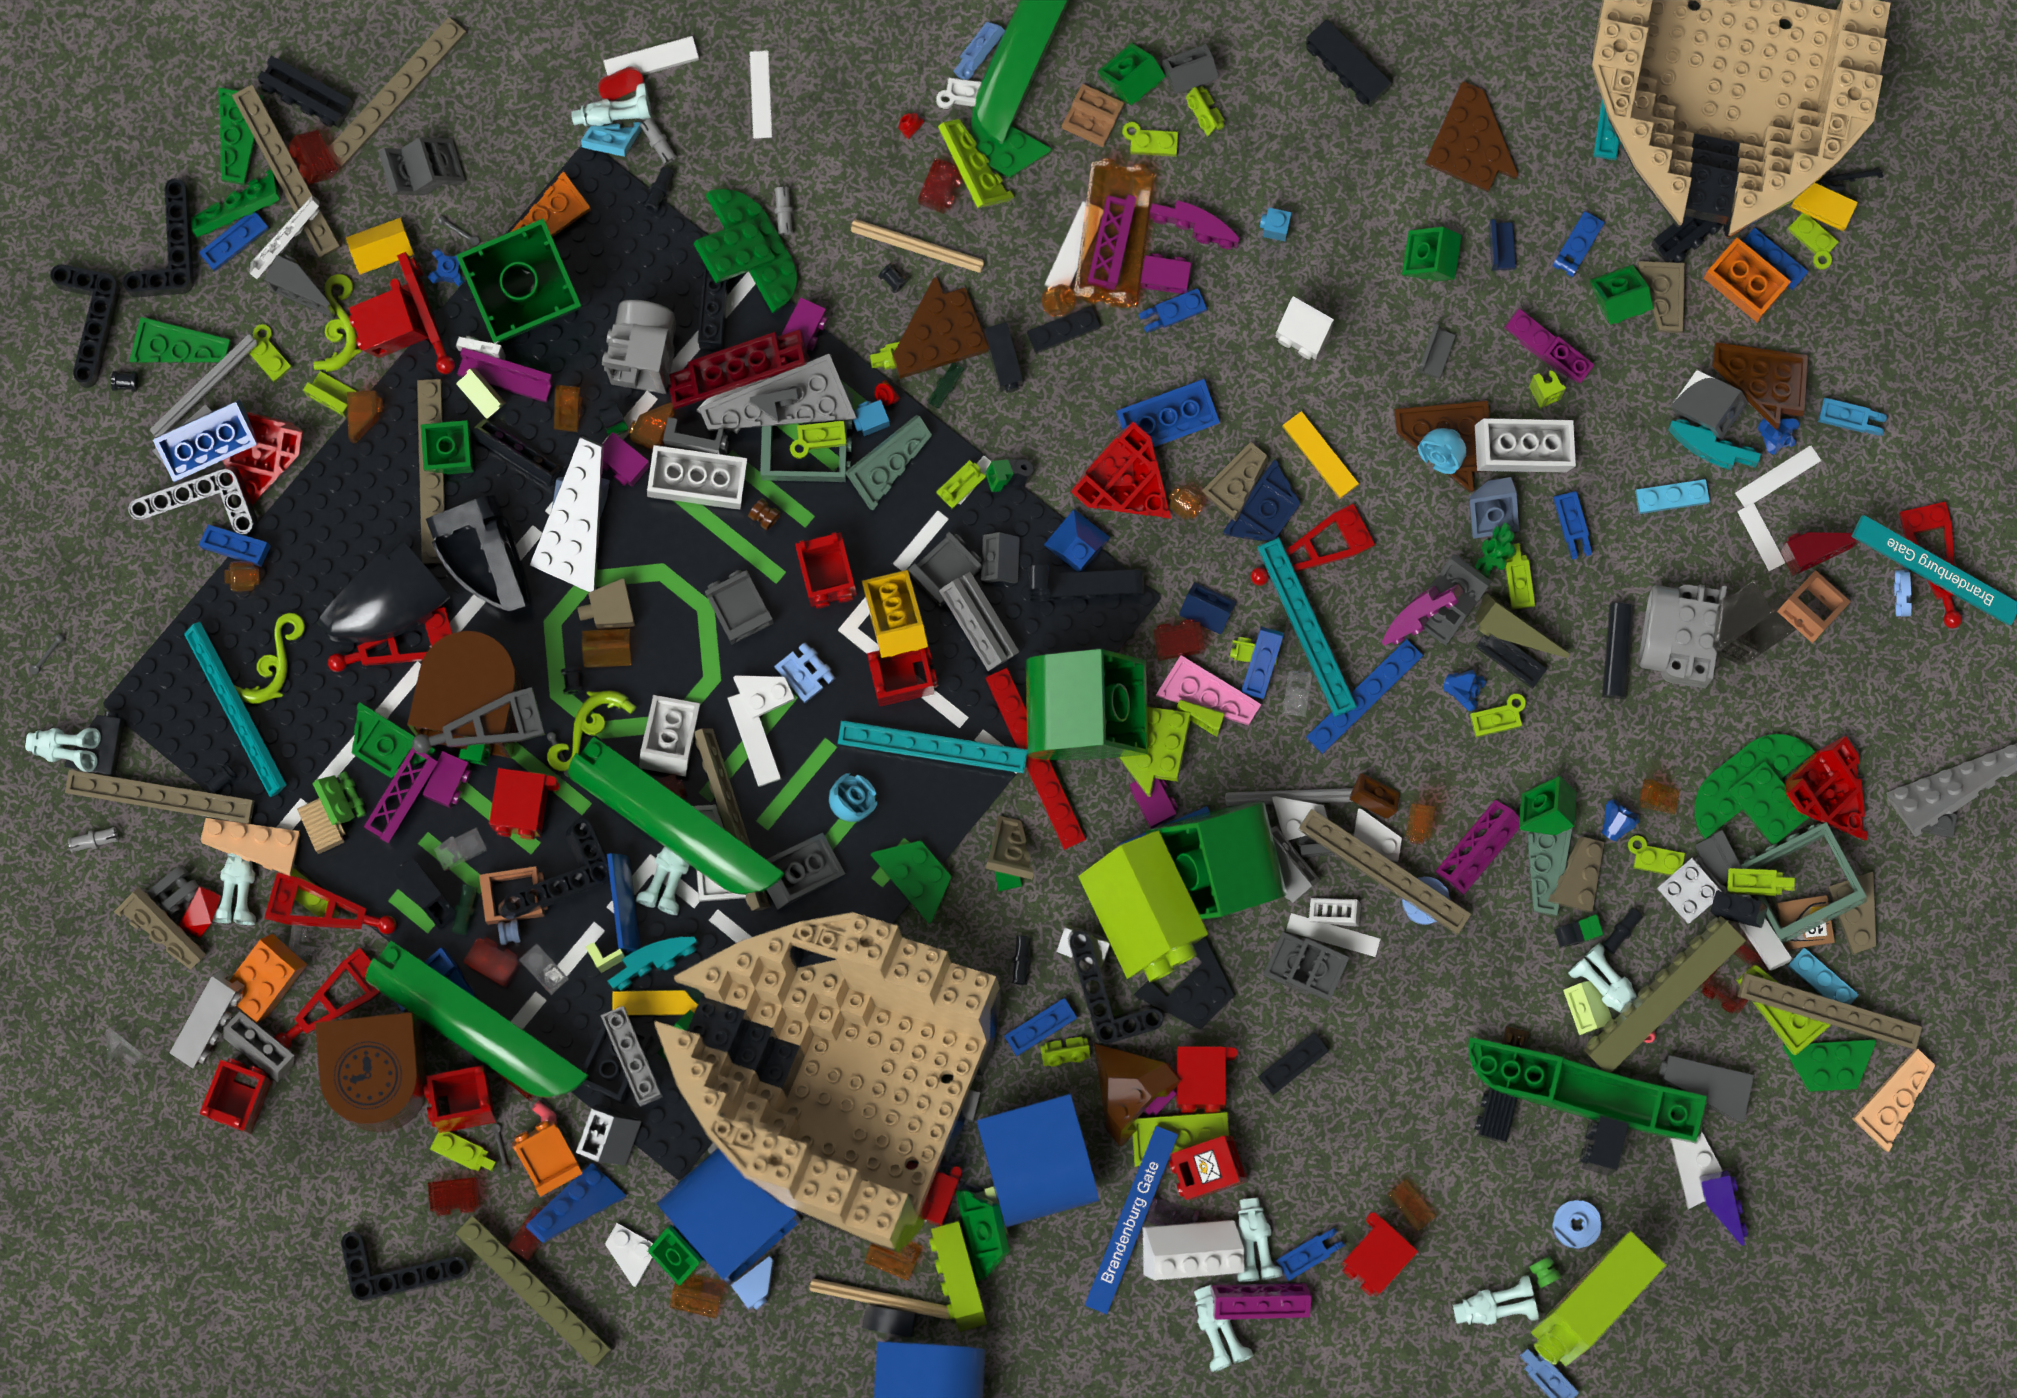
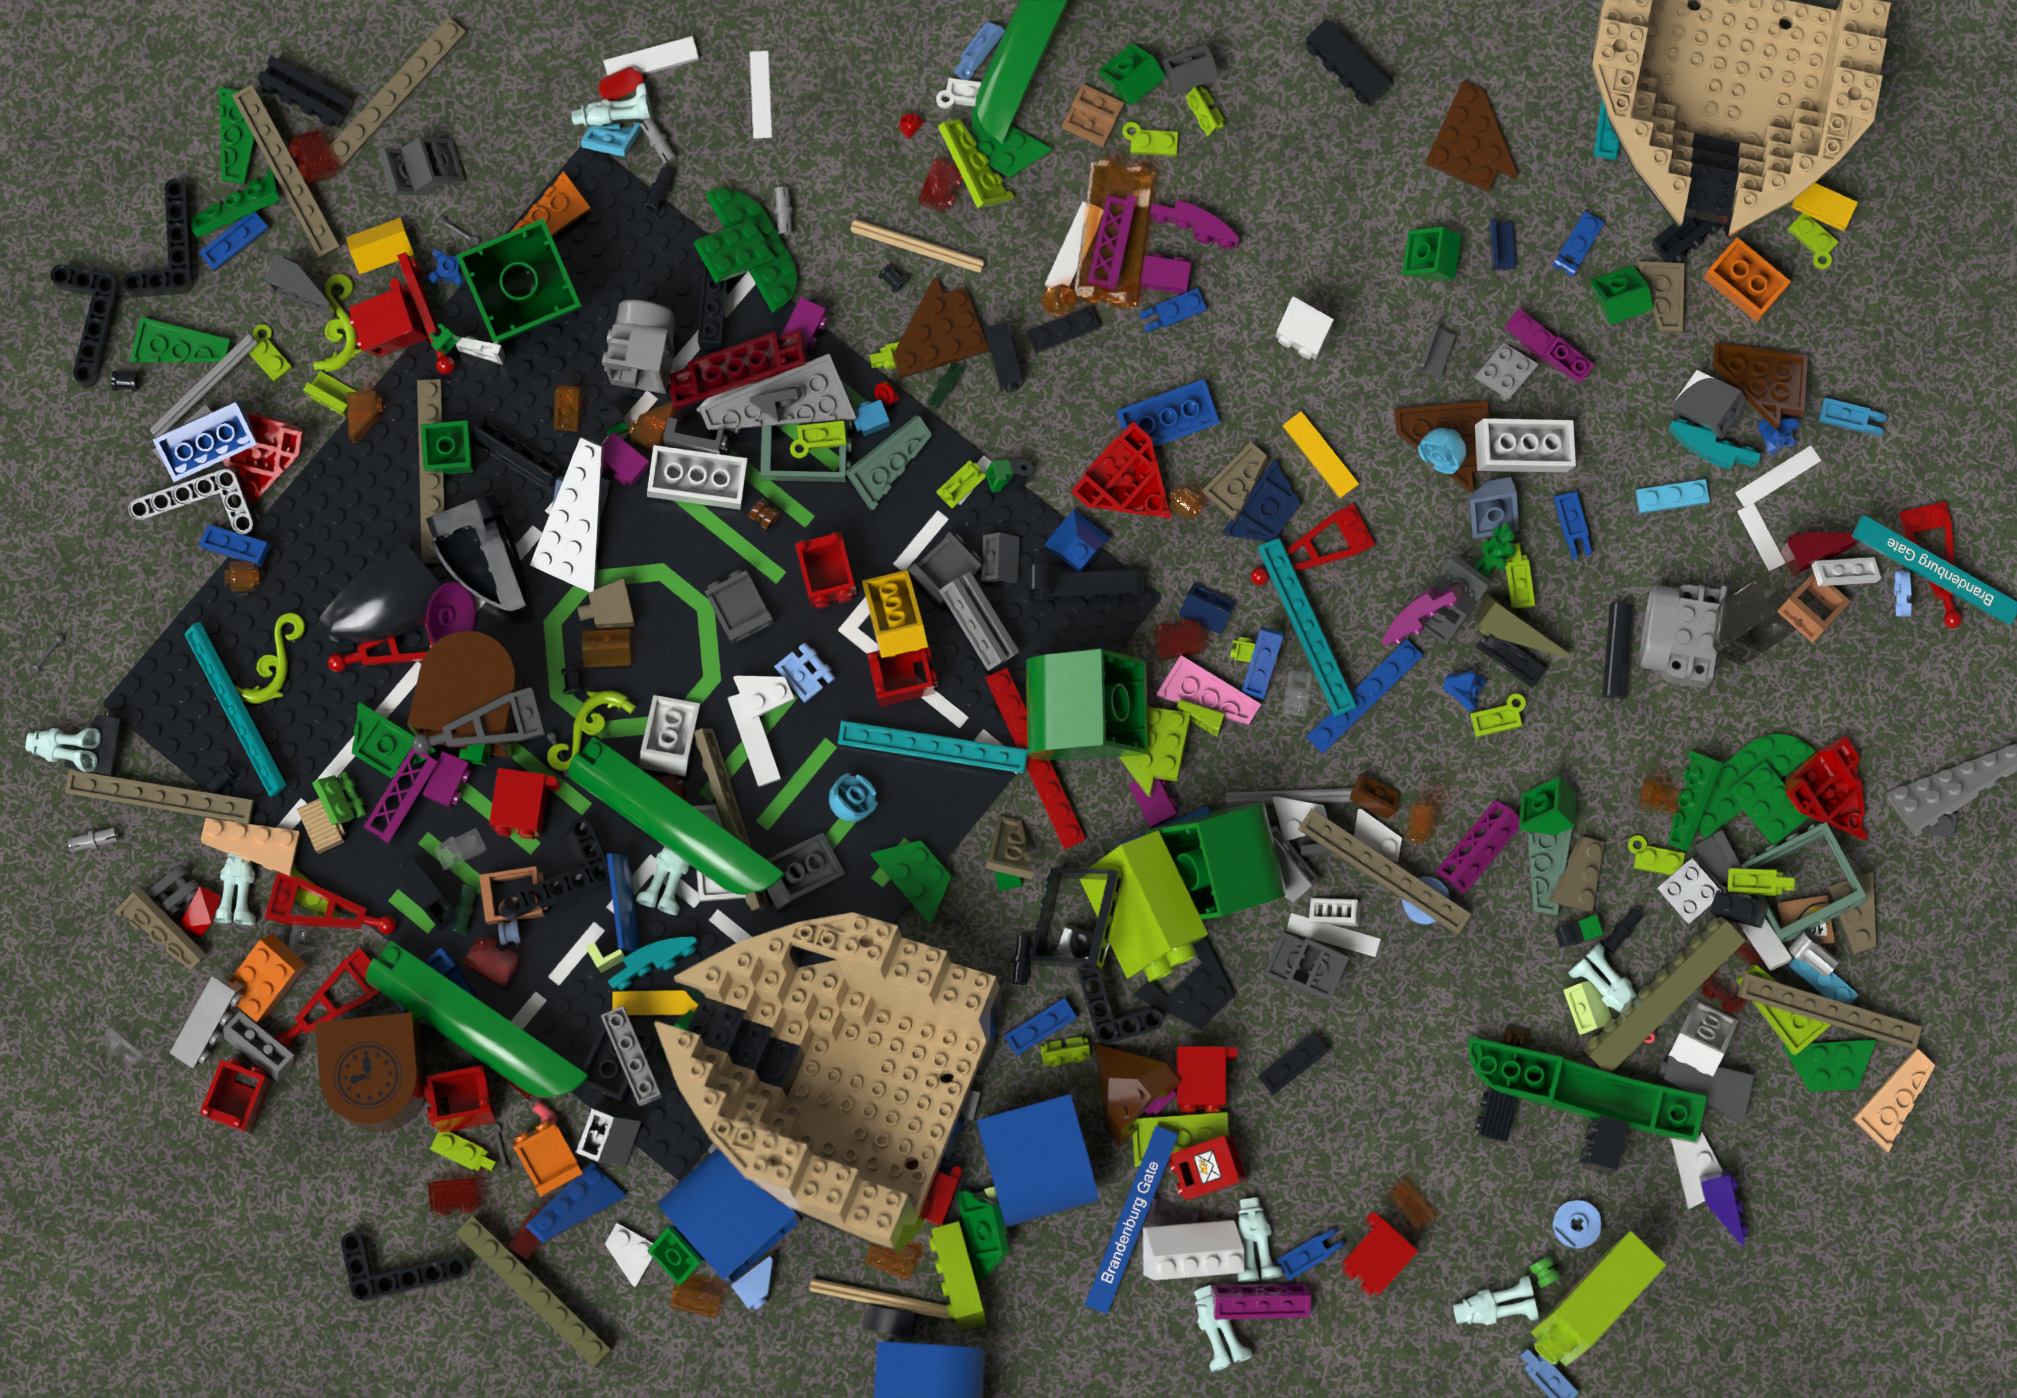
white wing [250,195,320,279] -> none
yellowish green panel [456,368,506,419] -> none
magenta fence [457,347,554,403] -> none
clear slope [519,944,569,995] -> none
dark azure brick [1260,208,1291,241] -> none
lime hinge [1529,370,1566,409] -> none
blue rock [1601,799,1640,842] -> none
blue plate [1742,227,1809,291] -> none
black piece [1818,167,1883,191] -> none
none -> magenta hat [426,582,476,644]
none -> green tile [429,324,462,355]
none -> black window [1029,868,1123,969]
none -> light grey hinge [1474,343,1538,402]
none -> green wing [1667,750,1723,852]
none -> white slope [1669,999,1739,1076]
none -> light grey piece [1789,930,1839,978]
none -> white plate [1812,557,1881,586]

